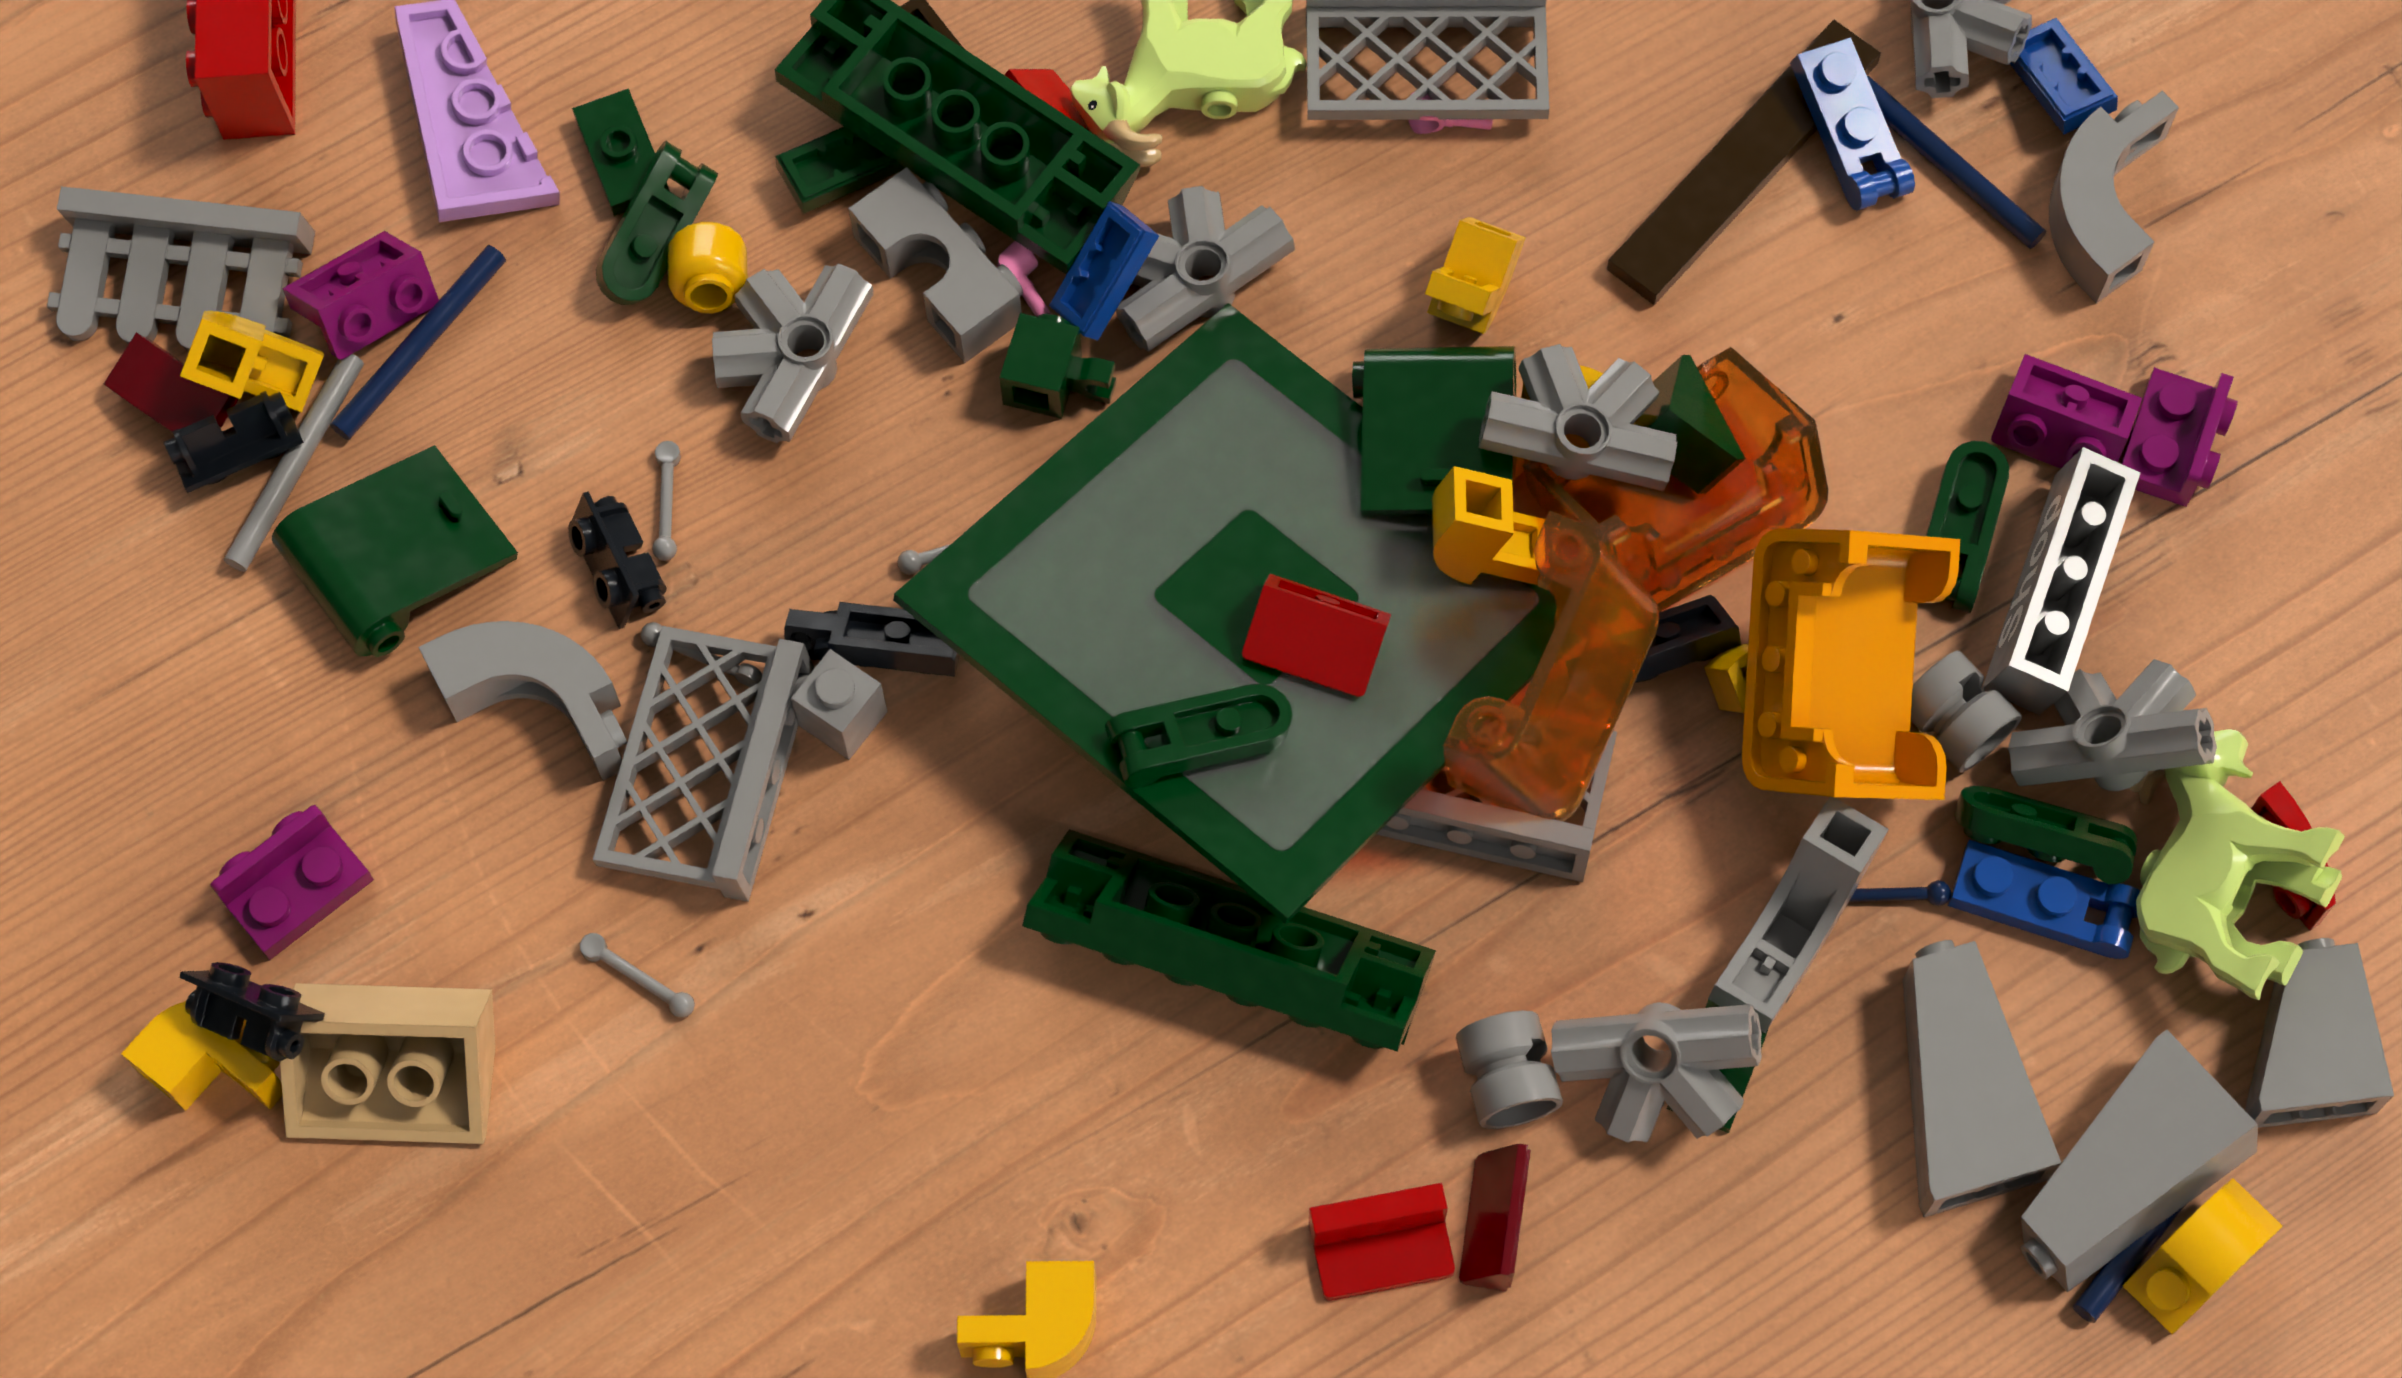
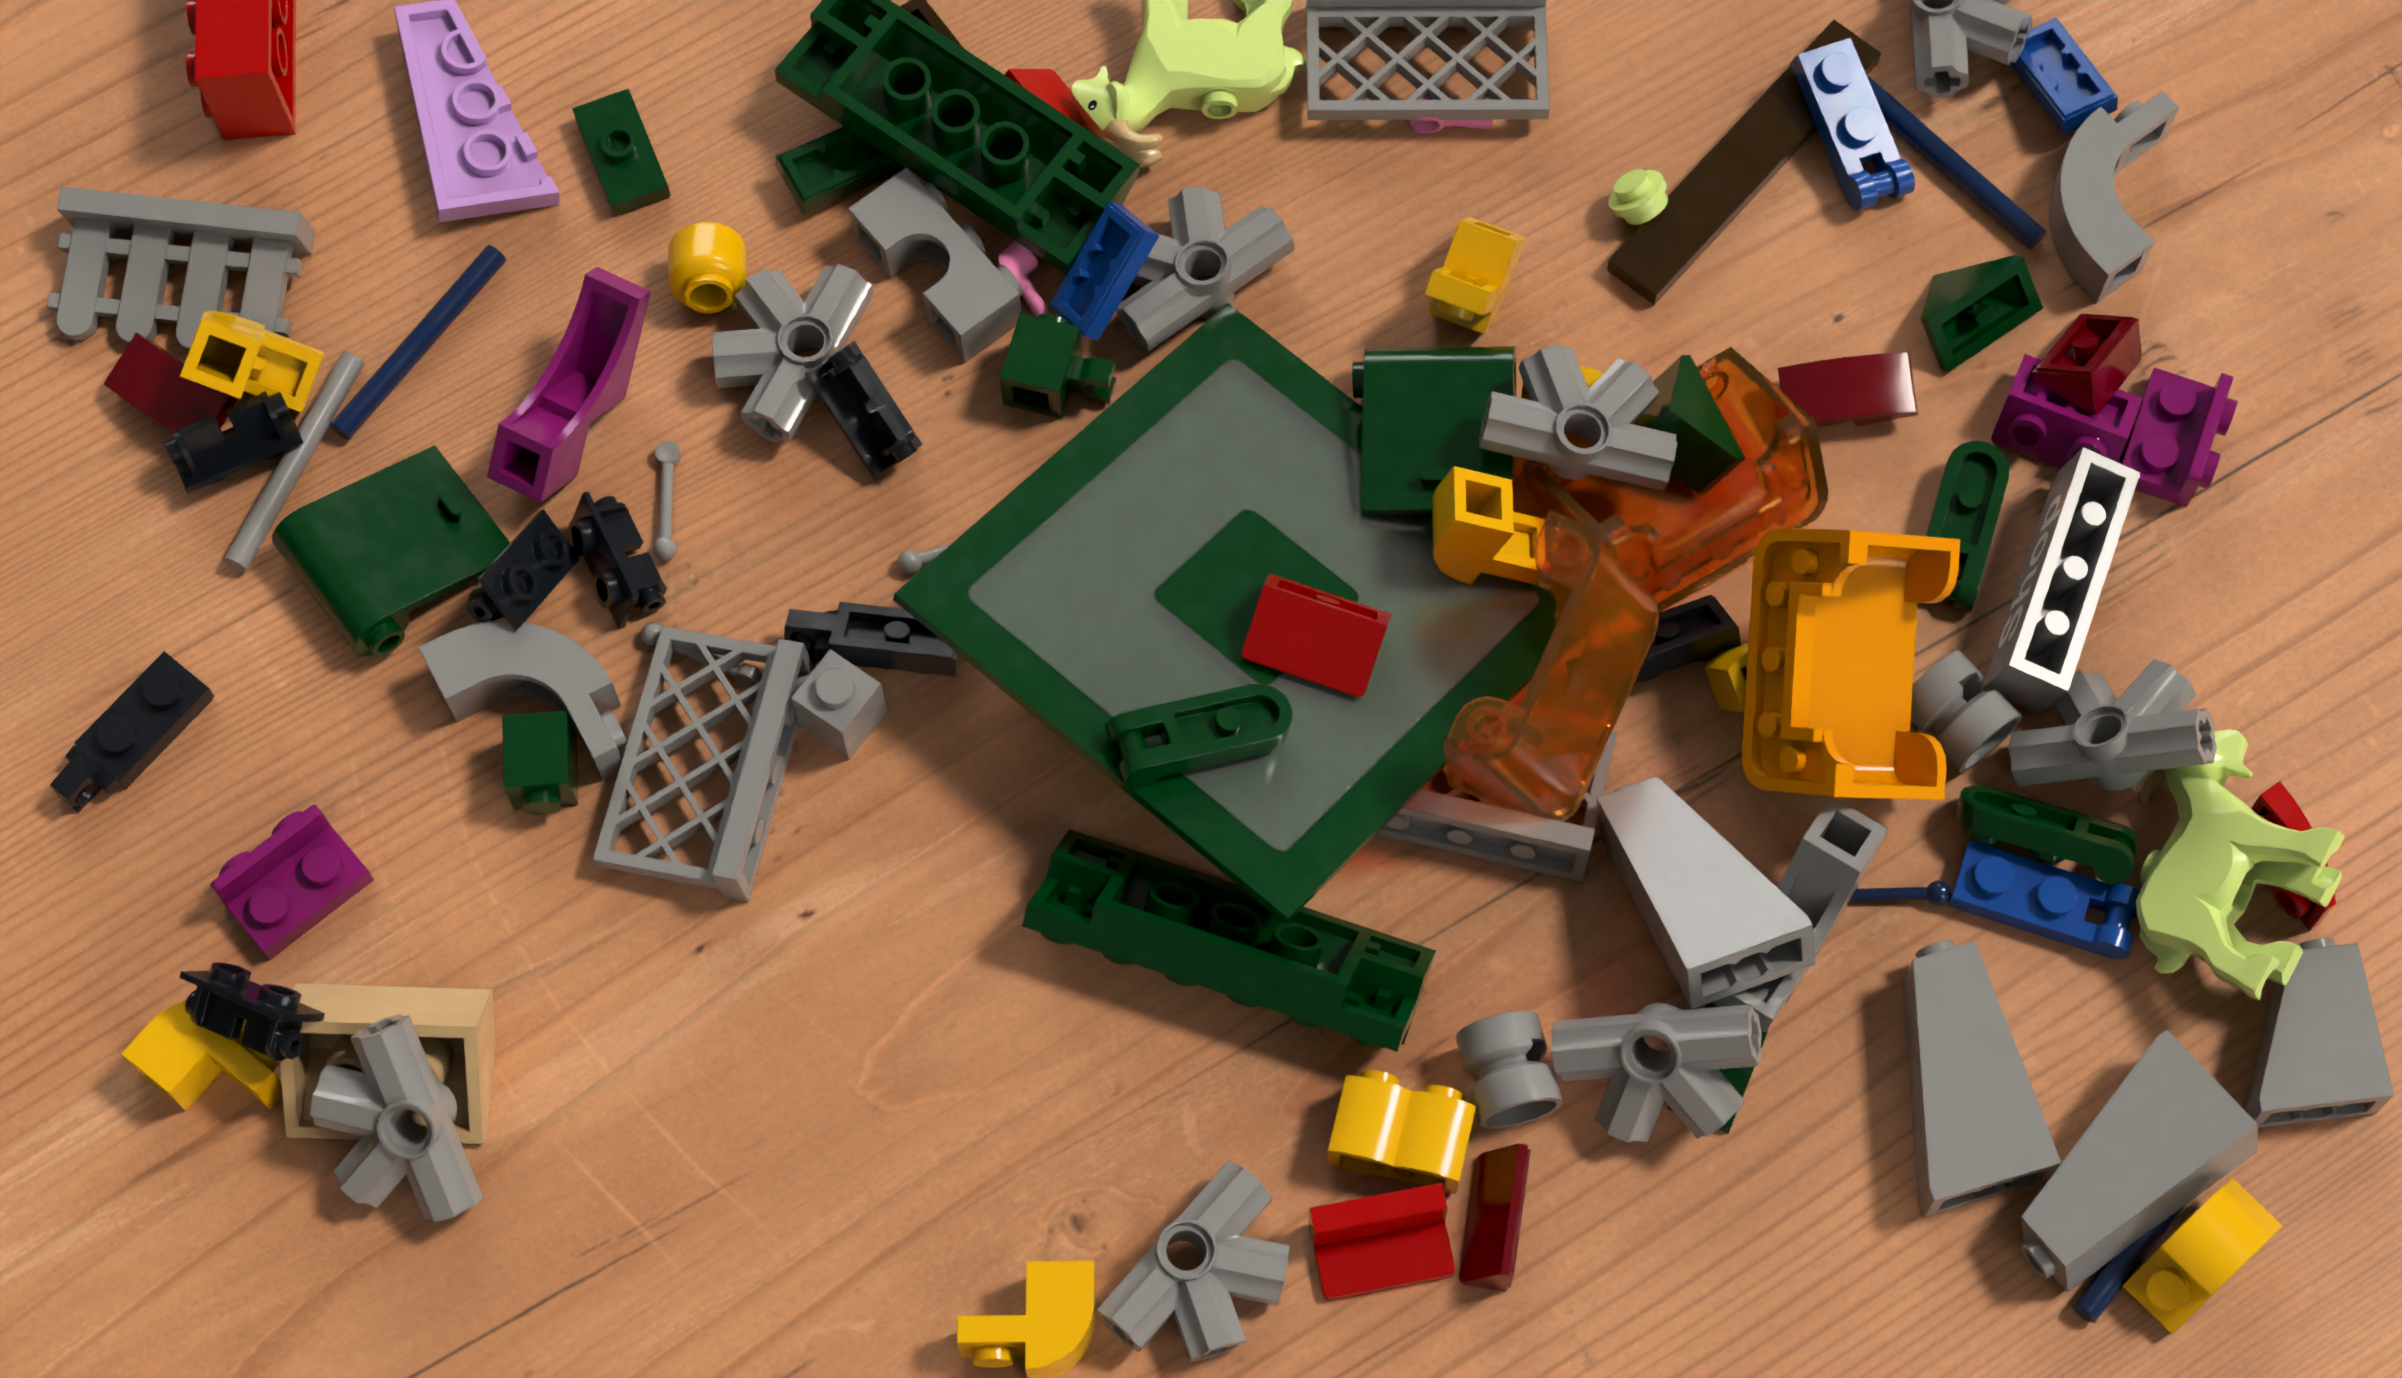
magenta bracket [282,231,439,359] -> none
light grey hinge [580,933,695,1018] -> none
dark green plate [595,141,718,305] -> none
none -> black hinge [50,651,214,813]
none -> light grey piece [310,1014,483,1222]
none -> black hinge [468,509,580,630]
none -> magenta arch [487,267,651,503]
none -> dark green brick [502,711,578,815]
none -> black hinge [804,341,923,478]
none -> light grey piece [1095,1160,1290,1363]
none -> yellow brick [1327,1070,1476,1194]
none -> slope [1597,776,1815,1009]
none -> yellowish green plate [1608,169,1668,225]
none -> dark red slope [1778,353,1918,433]
none -> dark green slope [1920,255,2043,372]
none -> dark red slope [2032,313,2142,414]

